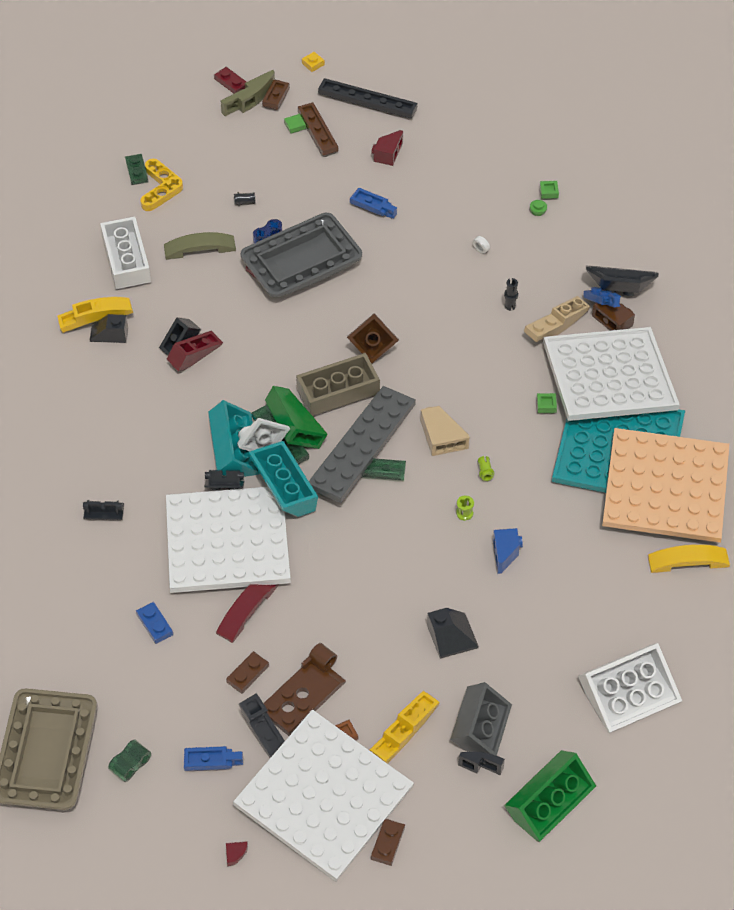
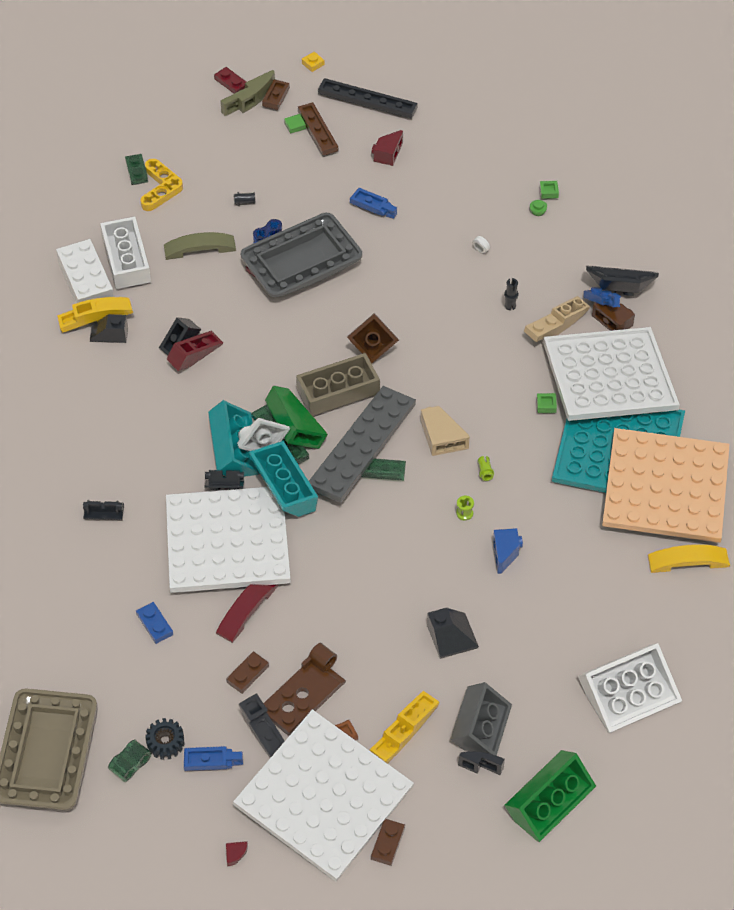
none -> white brick [56,239,114,303]
none -> black bush [145,718,185,760]

